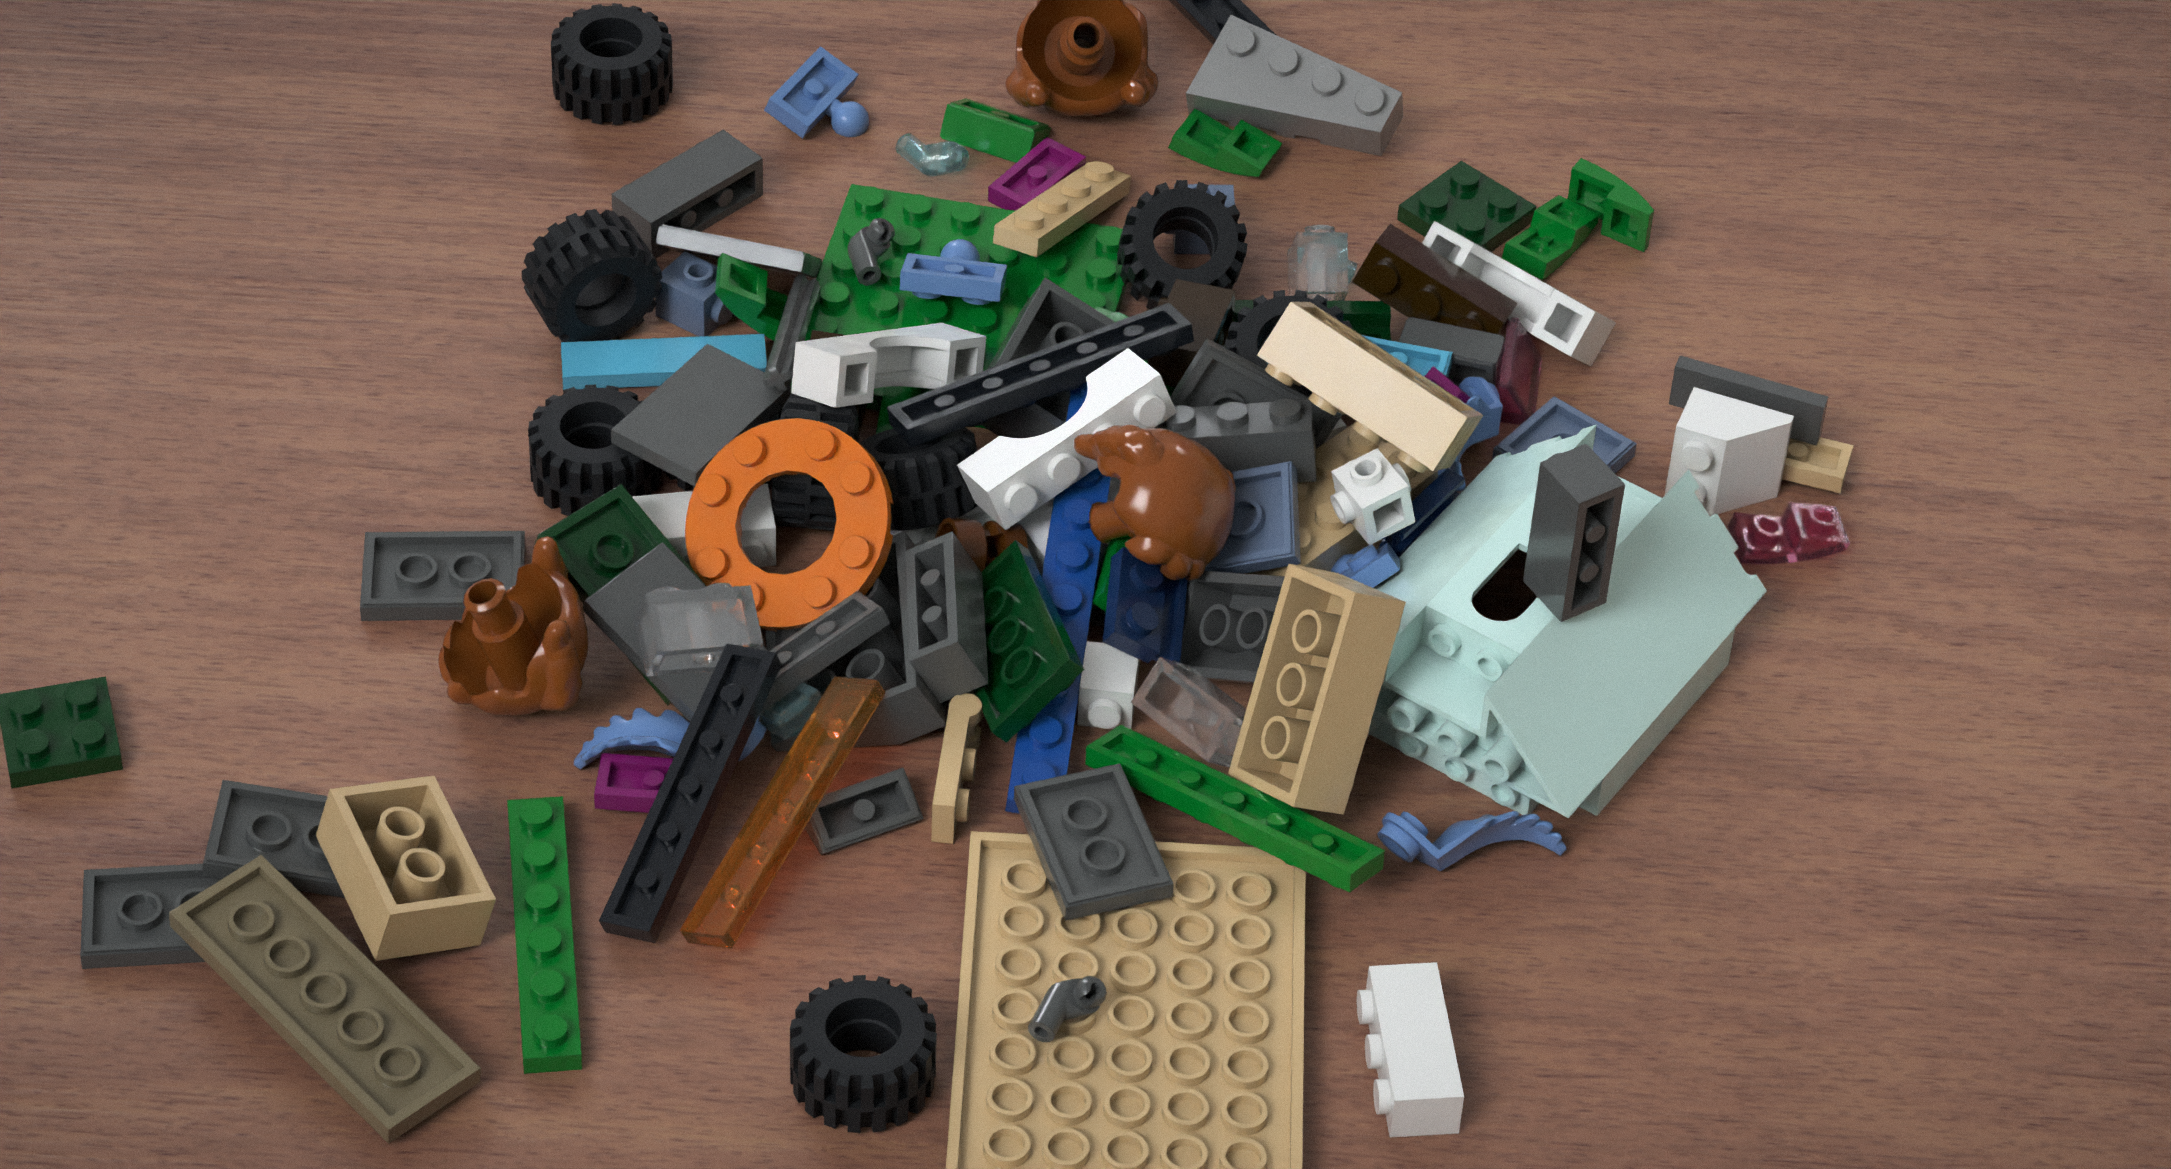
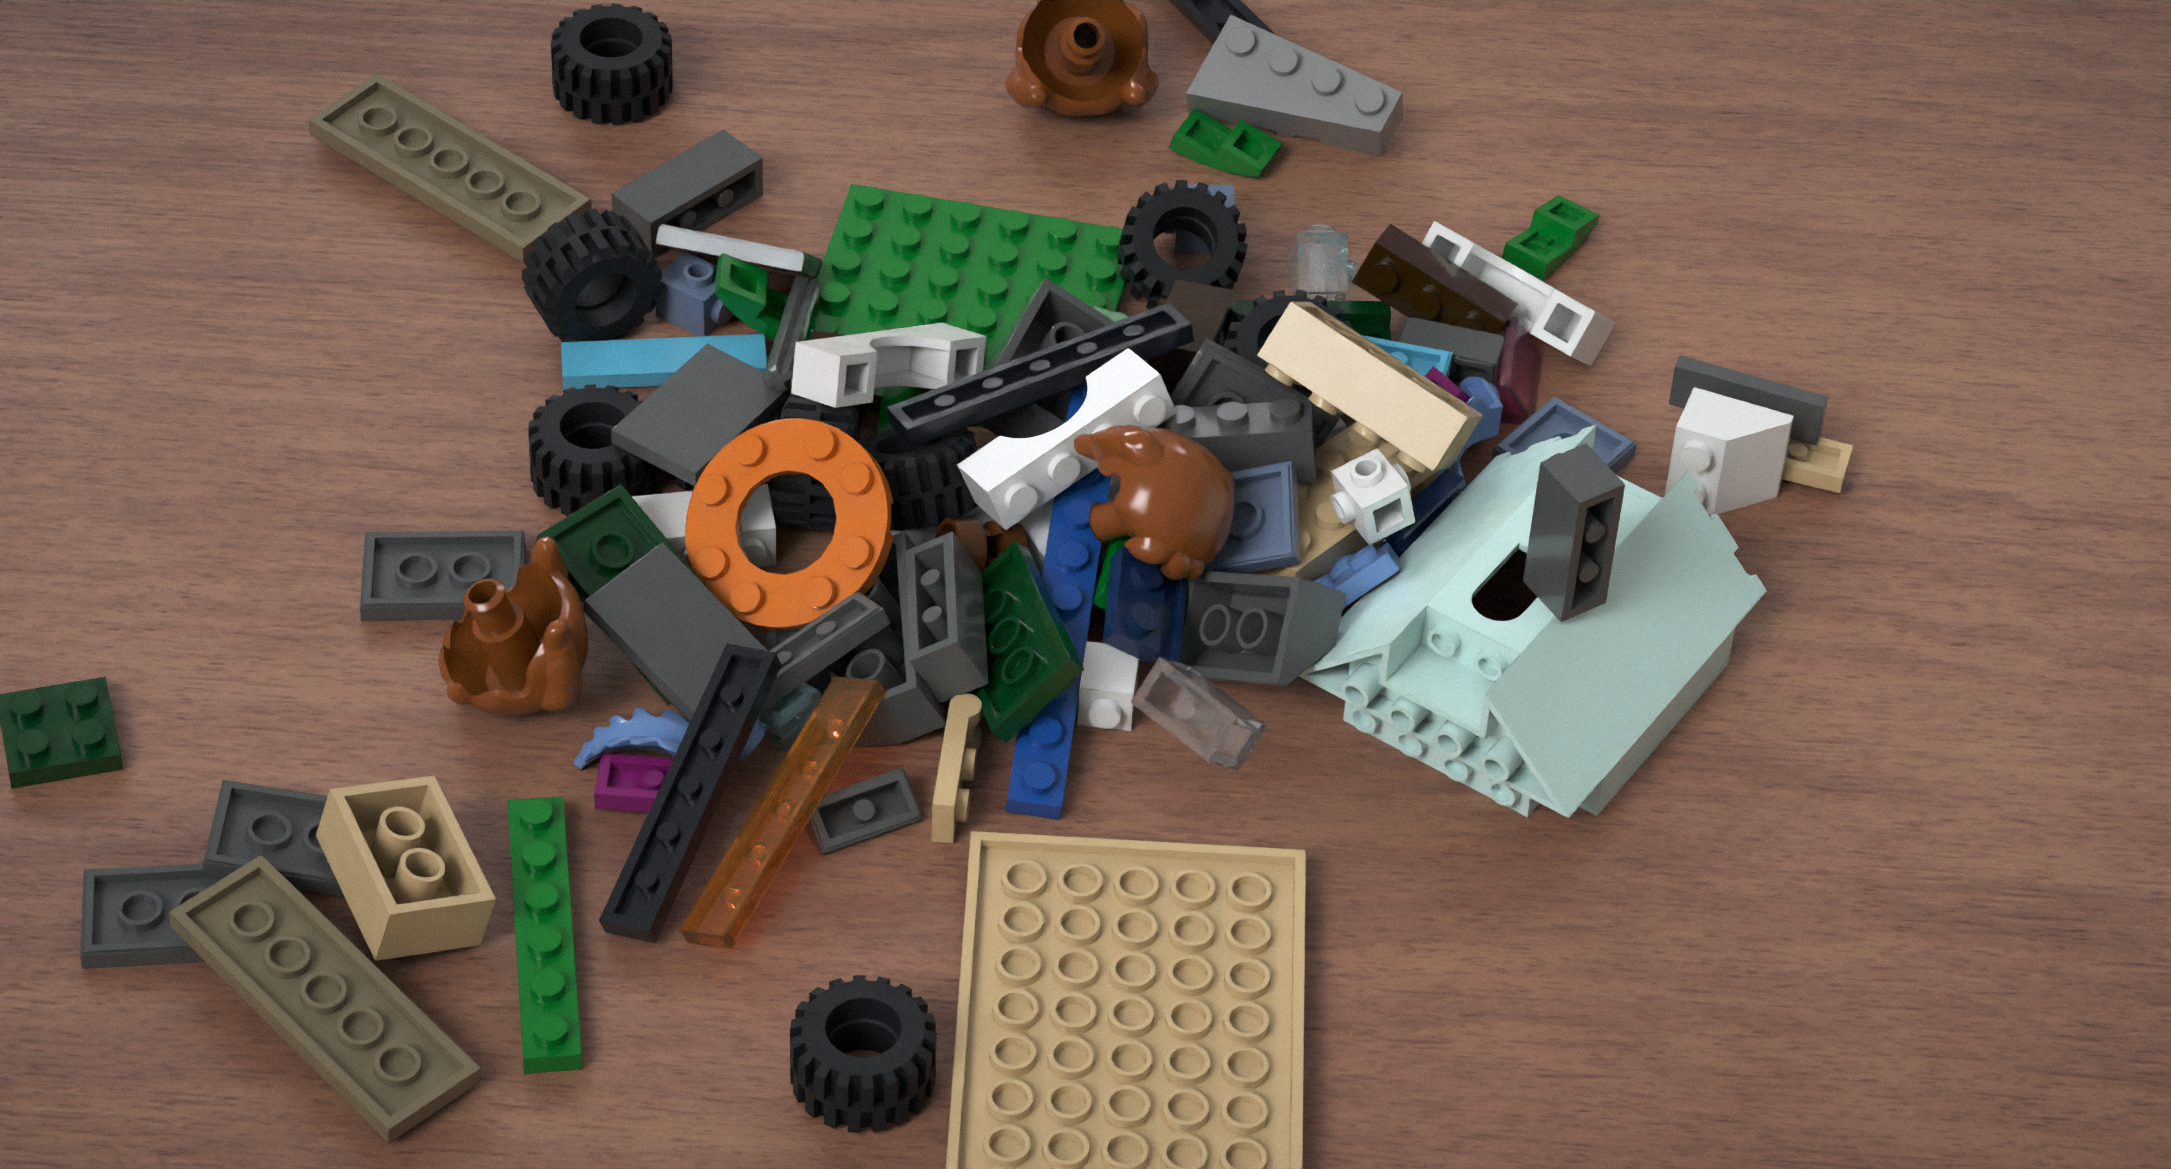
clear brick [634,583,763,676] -> none
medium blue plate [764,46,869,139] -> none
dark grey arm [847,218,895,286] -> none
clear light blue arm [895,133,969,177] -> none
medium blue plate [899,239,1007,305] -> none
green slope [940,98,1051,163] -> none
magenta plate [988,137,1086,210] -> none
tan plate [993,161,1131,257] -> none
dark grey tile [1014,763,1174,921] -> none
dark grey arm [1028,976,1107,1042] -> none
green plate [1085,724,1385,893] -> none
tan brick [1228,564,1406,815] -> none
white brick [1357,962,1464,1138] -> none
medium blue plant [1377,811,1567,871] -> none
dark green plate [1397,160,1536,252] -> none
green slope [1567,158,1654,252] -> none
clear pink slope [1727,502,1850,564] -> none
none -> dark tan plate [308,73,592,263]

